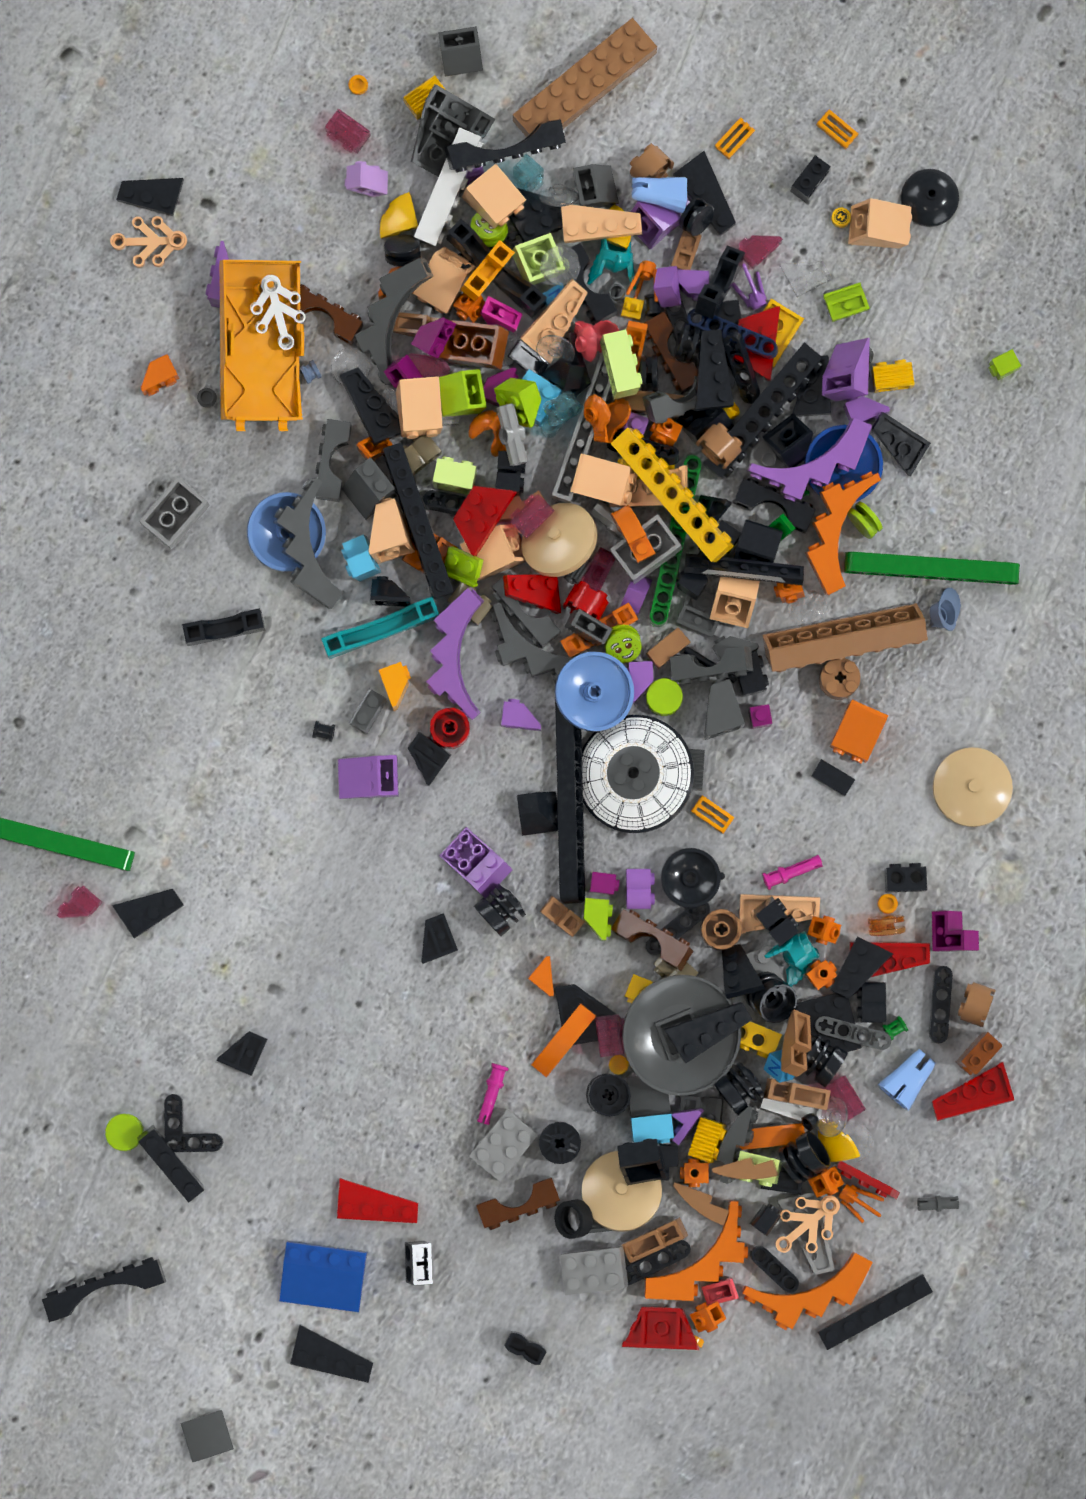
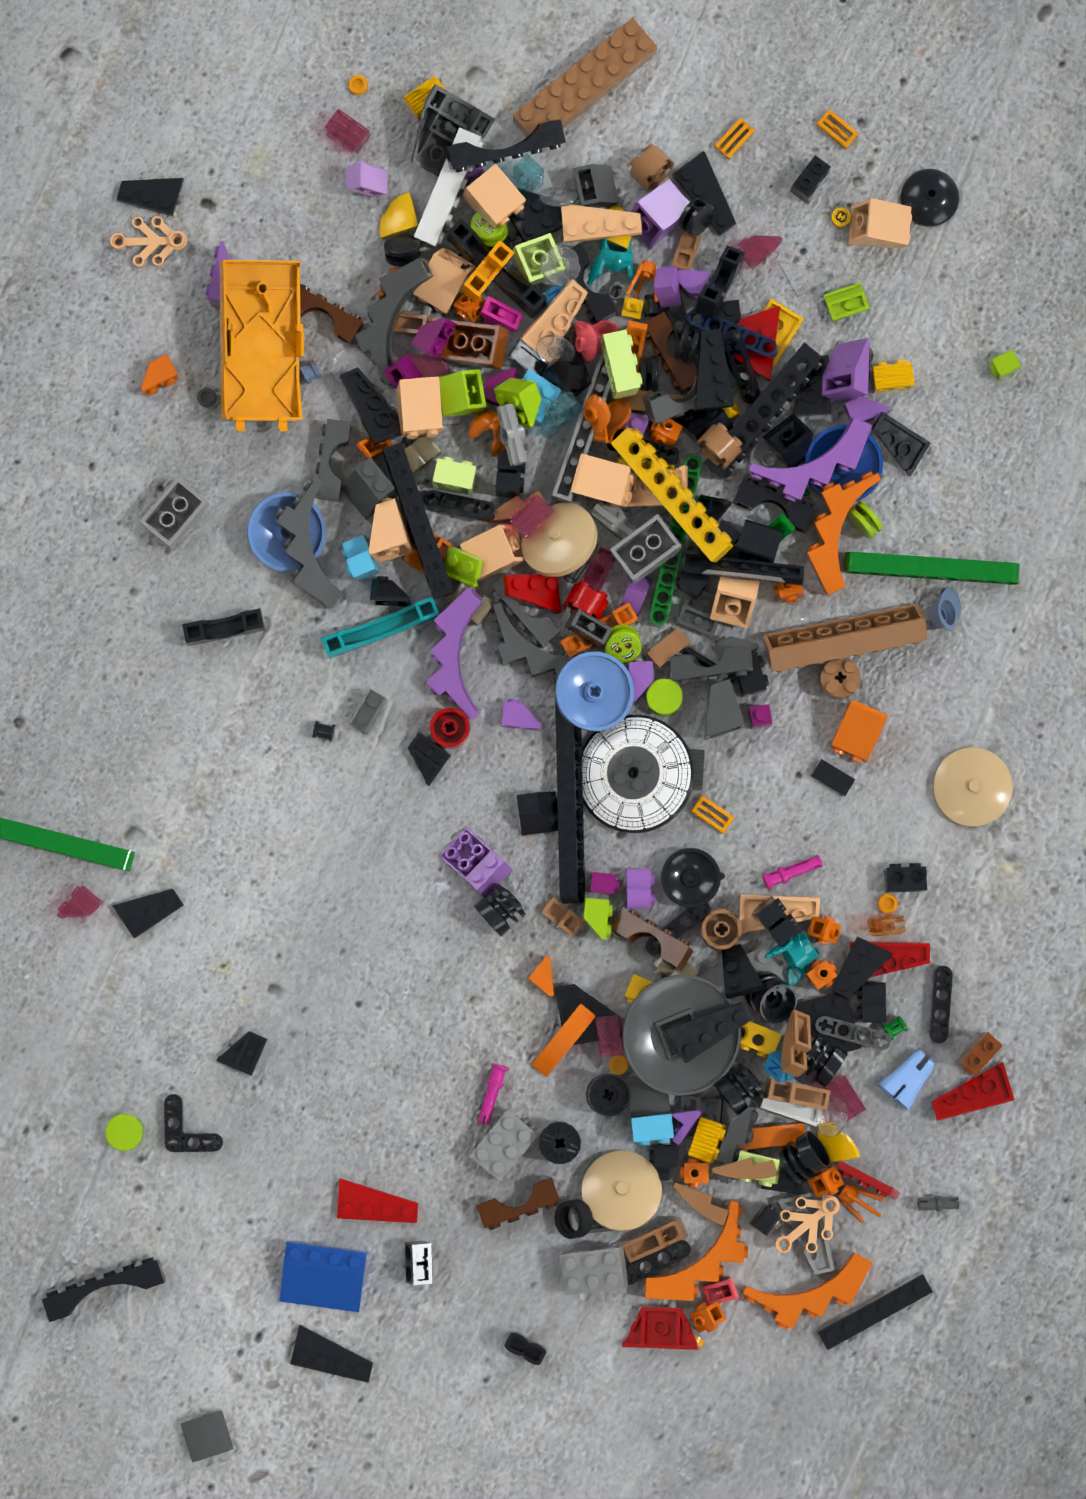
black arch [137,1125,204,1203] -> none
white plant [250,275,306,350] -> none
medium lavender slope [338,755,399,799] -> none
light orange slope [379,662,411,711] -> none
black wing [421,913,458,964] -> none
dark grey slope [438,26,483,77] -> none
red wing [453,486,517,556] -> none
orange arch [610,505,656,563] -> none
black piece [617,1139,666,1186] -> none
light blue piece [632,177,687,213] -> none
medium lavender plant [732,264,767,310] -> none
black beam [750,1246,799,1293] -> none
black hinge [801,1113,819,1131] -> none
magenta brick [932,911,979,952] -> none
medium nougat brick [958,982,996,1027] -> none

